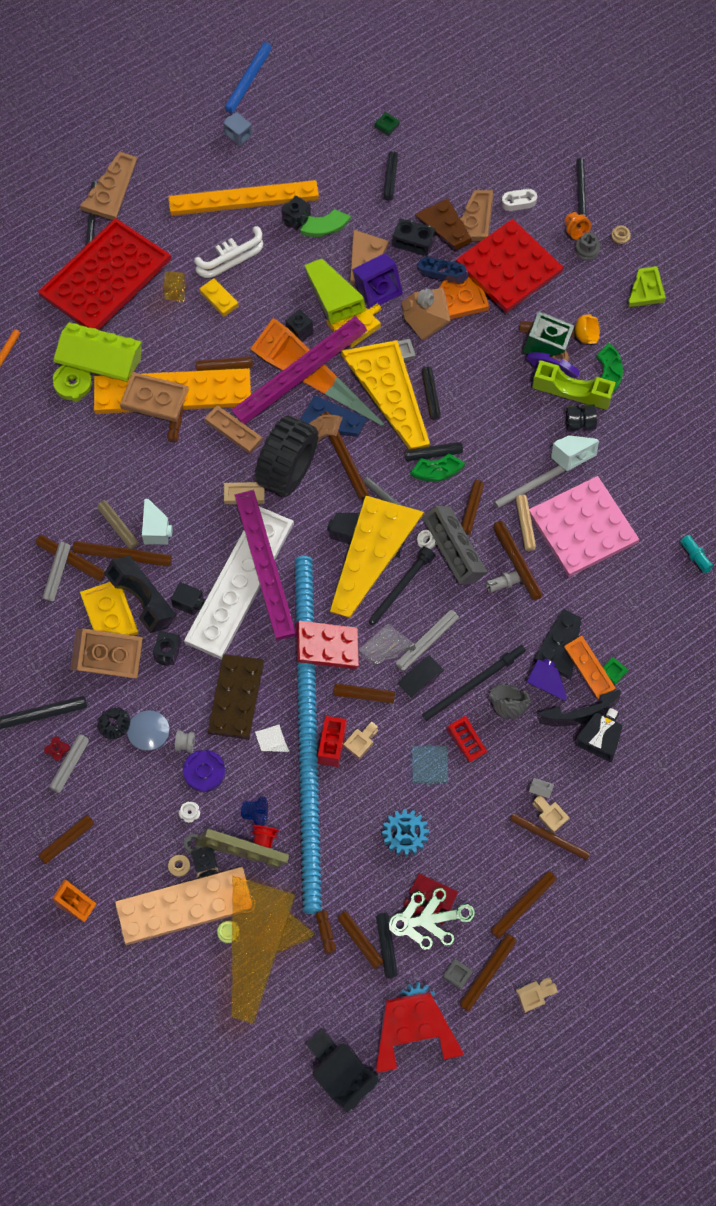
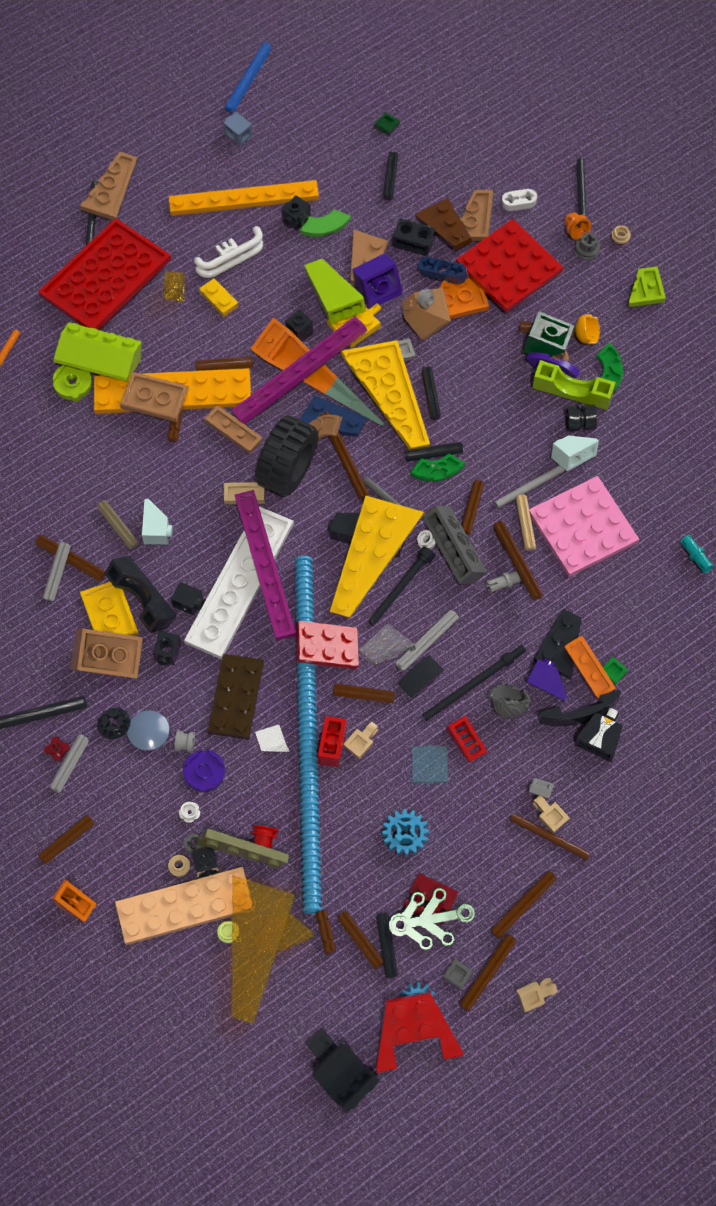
reddish brown axle [72,541,172,567] -> none
clear blue piece [241,797,268,826] -> none

